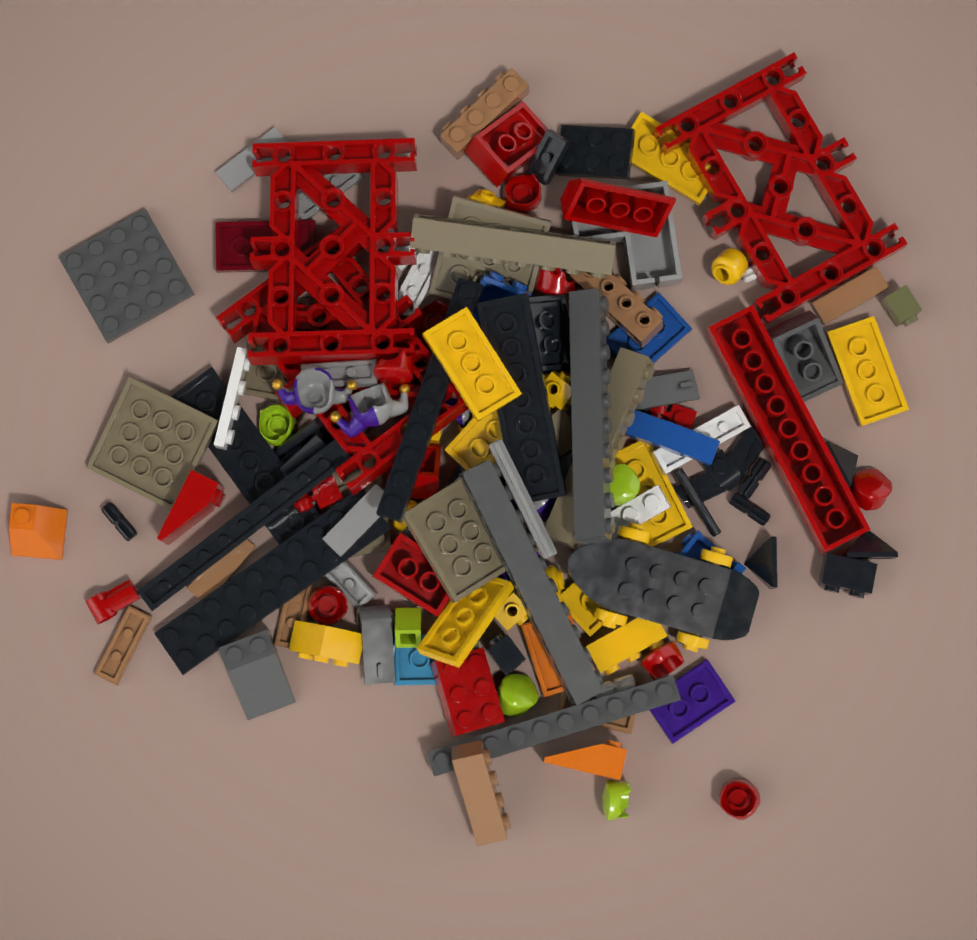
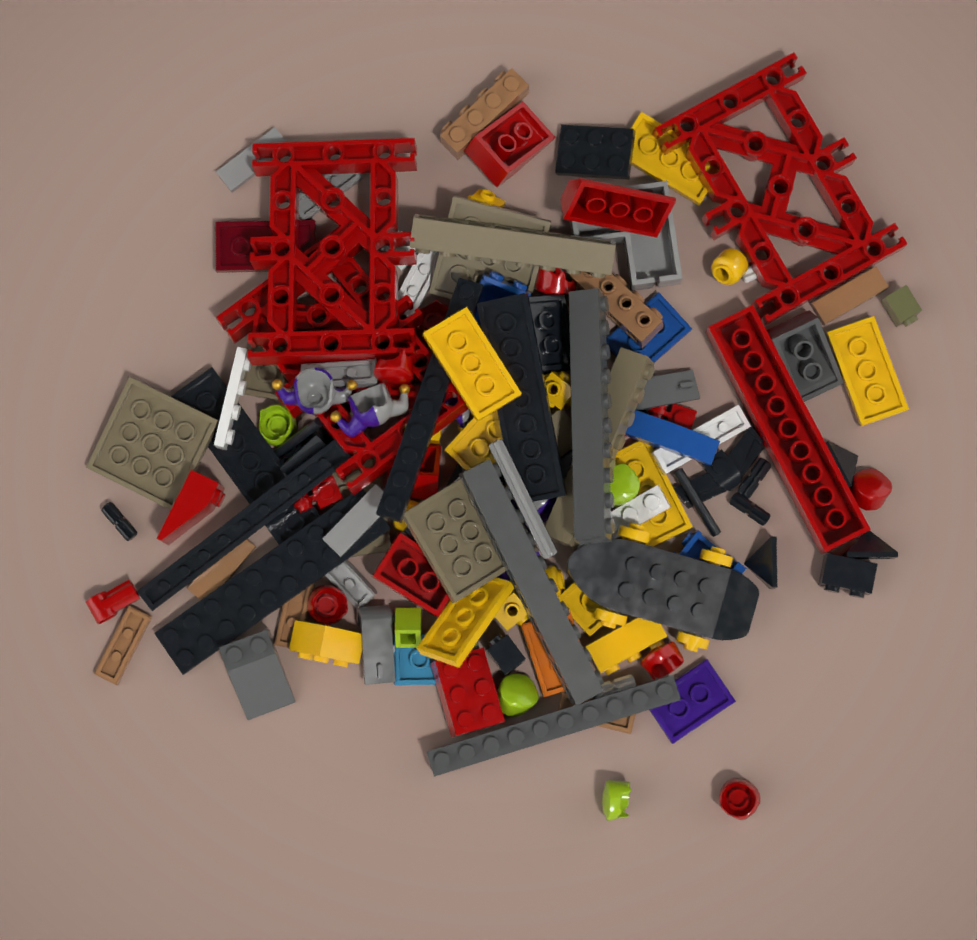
orange slope [9,503,68,560] -> none
dark grey plate [59,208,195,344] -> none
medium nougat brick [451,740,511,846] -> none
red hair [502,174,542,213] -> none
black plate [525,129,571,185] -> none
orange slope [543,740,627,780] -> none

